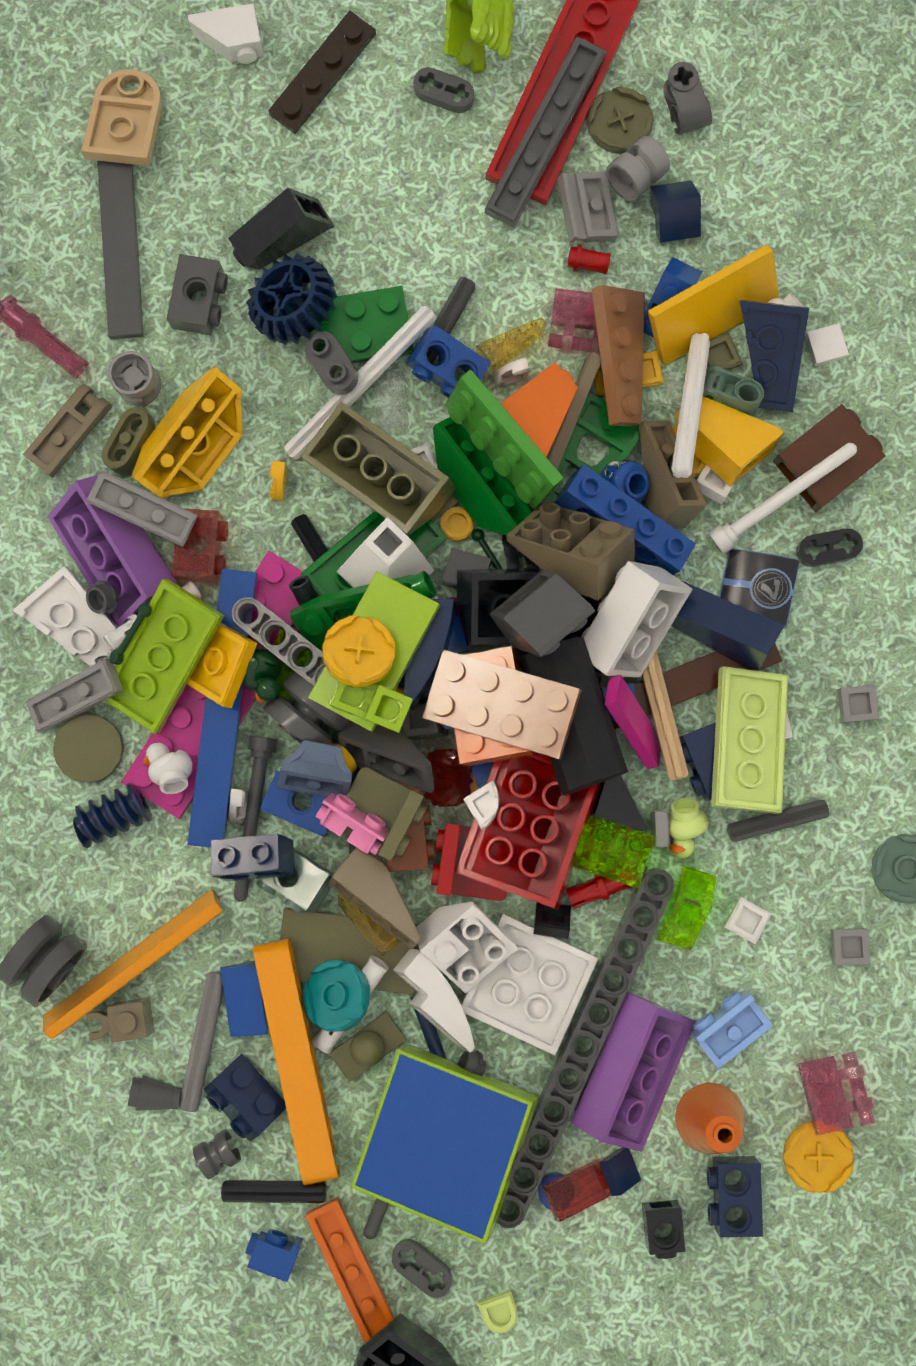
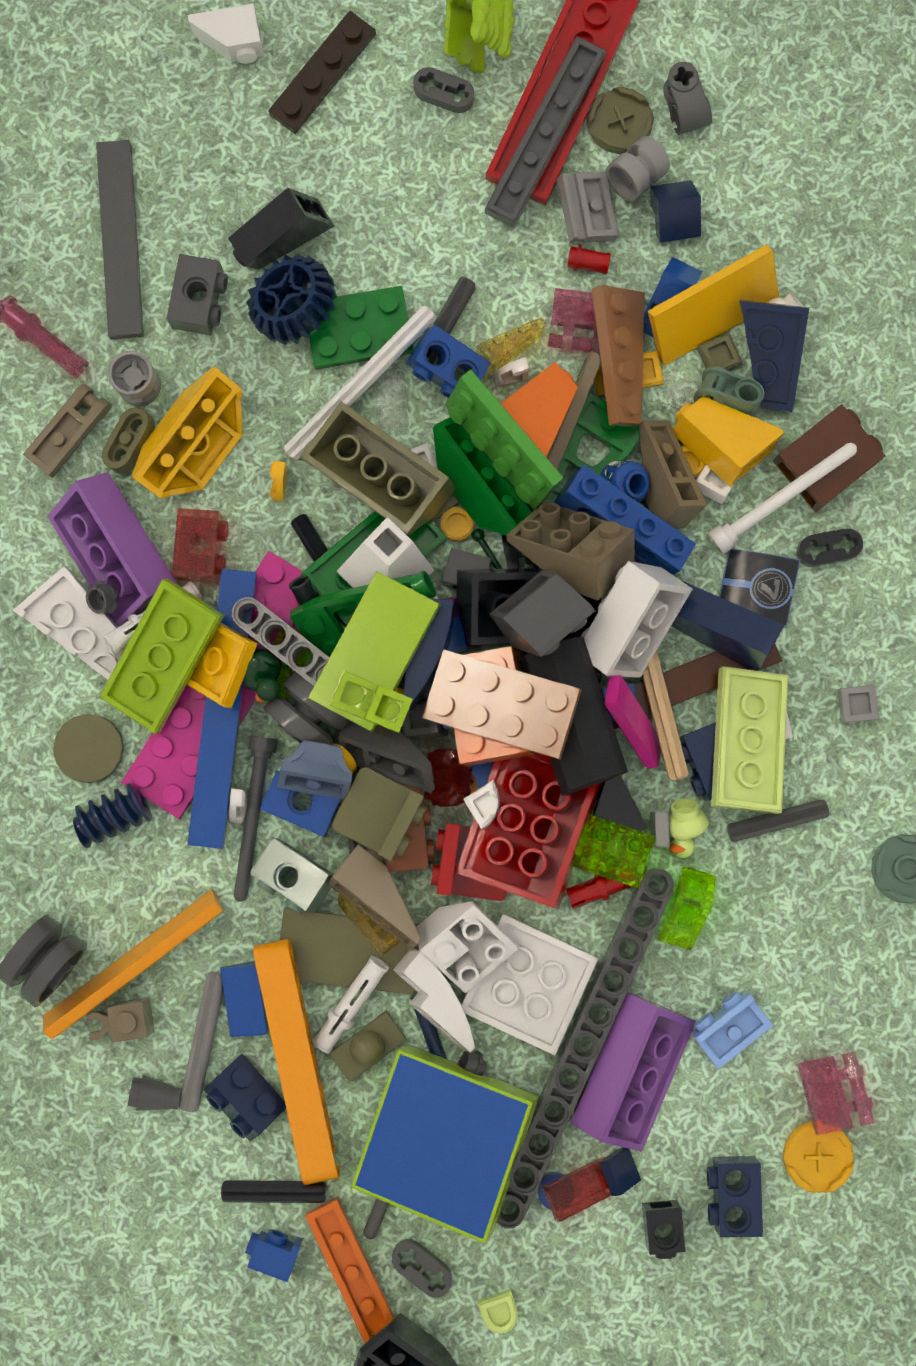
light grey tile [26,659,124,733] -> none
tan tile [81,69,163,166] -> none
light grey tile [86,470,198,548] -> none
dark green hinge [110,603,152,665] -> none
white animal [143,742,193,794] -> none
dark grey wheel [193,1129,241,1179] -> none
brick [211,834,294,881] -> none
teal tile [303,960,370,1032] -> none
dark grey plate [305,331,358,395] -> none
bright pink hinge [315,793,390,855] -> none
yellow tile [322,616,395,687] -> none
black tile [533,902,571,939] -> none
white axle [671,333,710,478] -> none
orange cone [675,1082,746,1154] -> none
white tile [723,897,772,944] -> none
white tile [805,323,849,366] -> none
light grey plate [830,928,871,966] -> none

